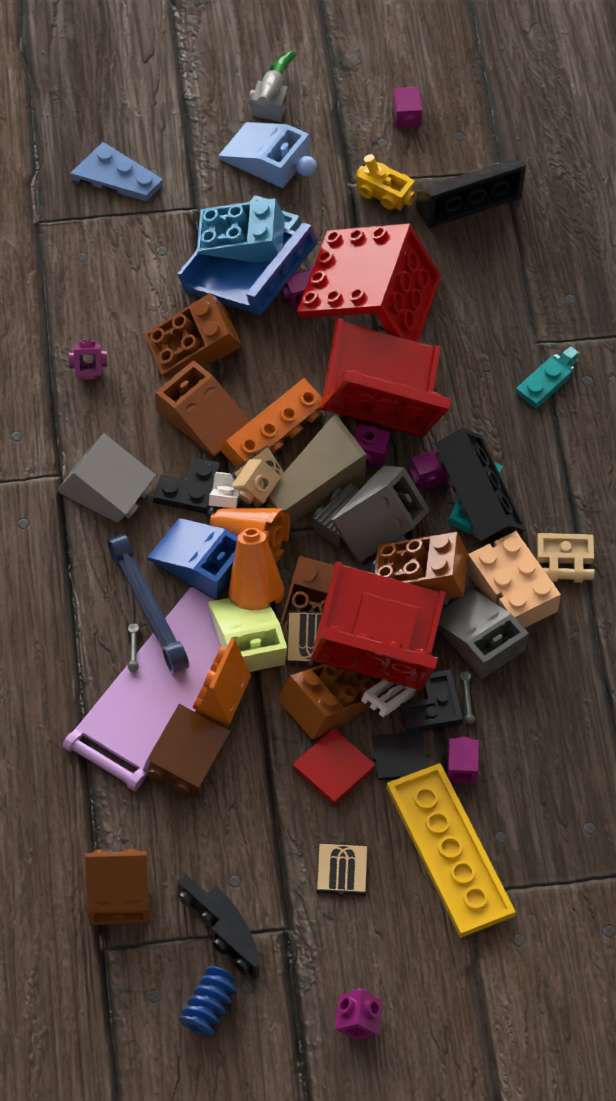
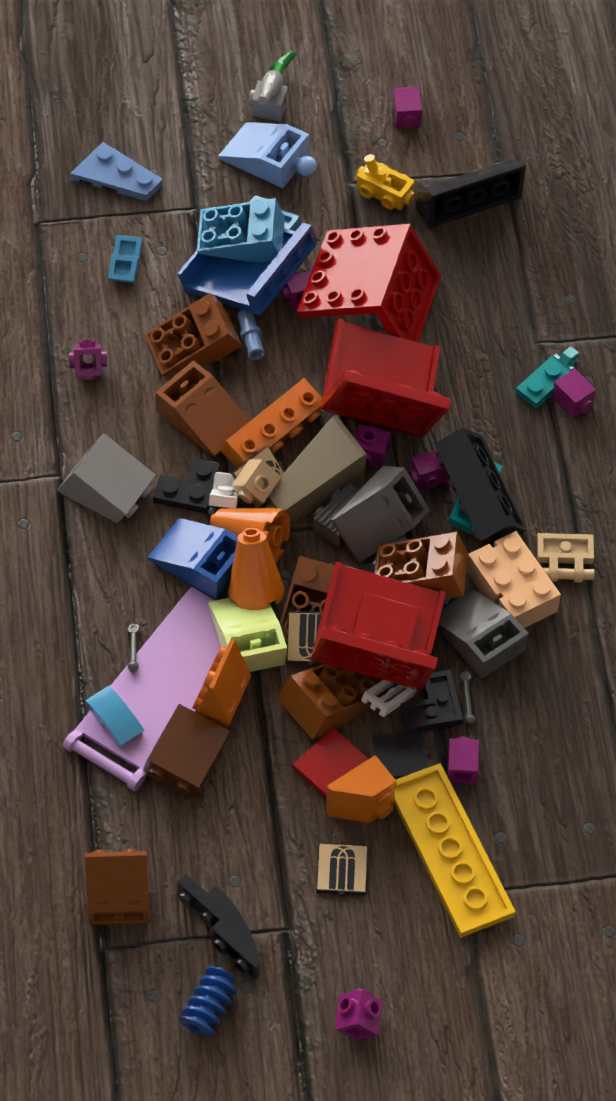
dark blue piece [107,533,189,674] -> none
none -> dark azure slope [84,686,145,747]
none -> dark azure slope [108,235,143,283]
none -> medium blue pin [237,310,265,360]
none -> orange slope [326,755,397,823]
none -> magenta brick [552,368,596,418]

